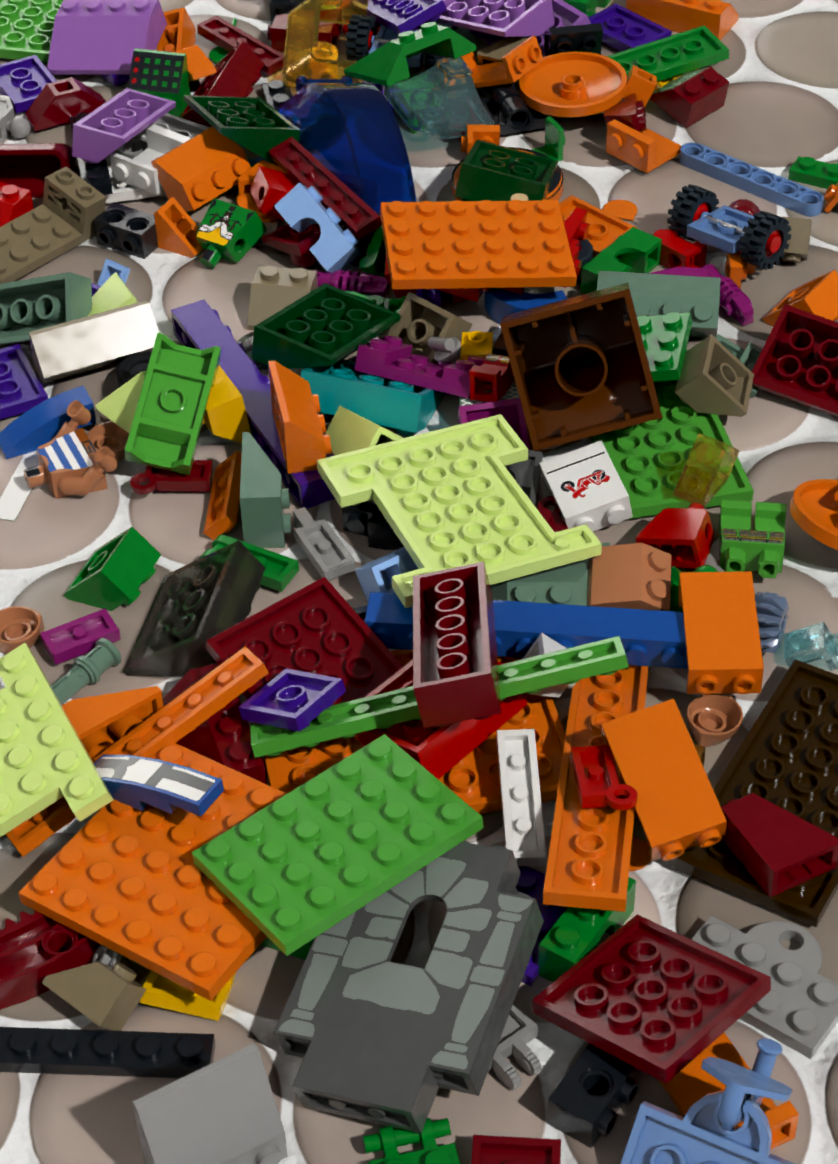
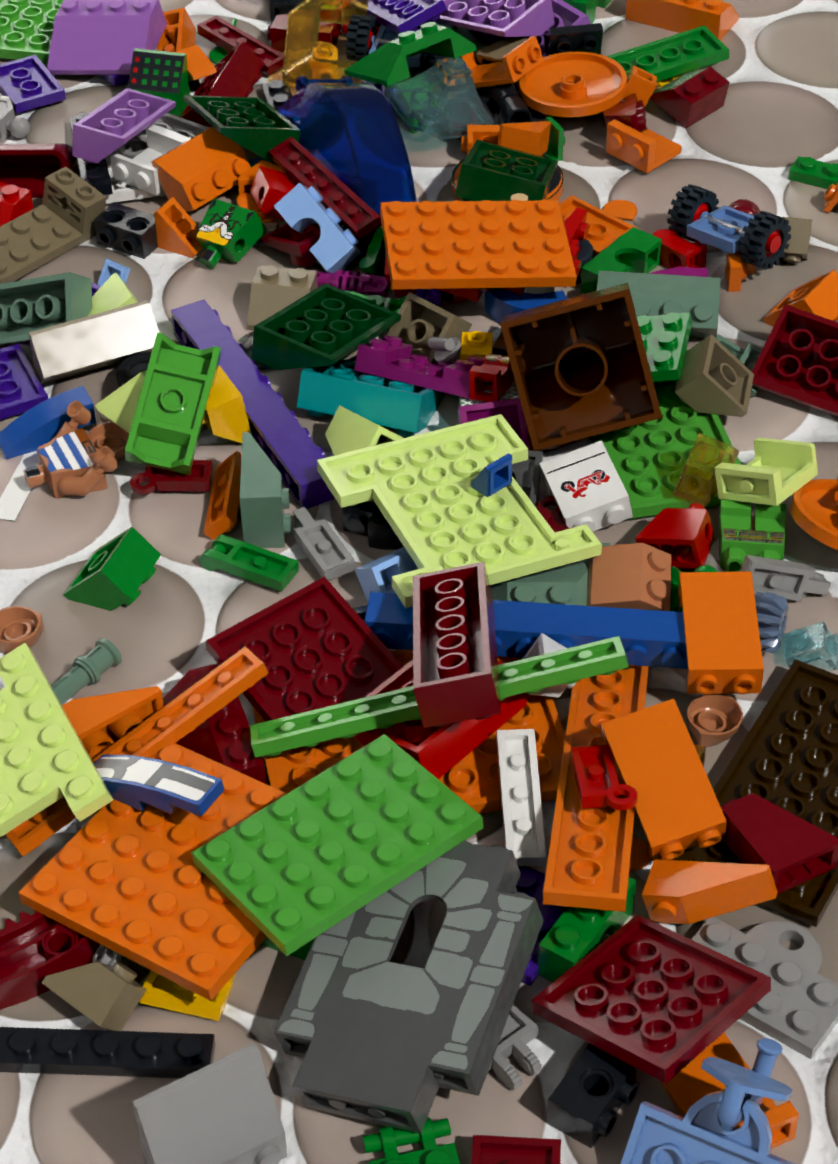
dark red slope [25,77,106,131] -> none
magenta plate [40,608,121,665] -> none
clear smoke slope [122,540,266,677] -> none
dark purple plate [239,668,346,731] -> none
orange slope [268,360,332,474] -> none
dark purple plate [588,4,672,52] -> none
medium blue beam [680,142,824,216] -> none
magenta hinge [702,264,754,326] -> none
none -> blue slope [471,453,512,497]
none -> orange slope [498,121,551,156]
none -> orange slope [642,859,778,924]
none -> yellowish green panel [714,437,818,506]
none -> light grey hinge [740,555,831,601]

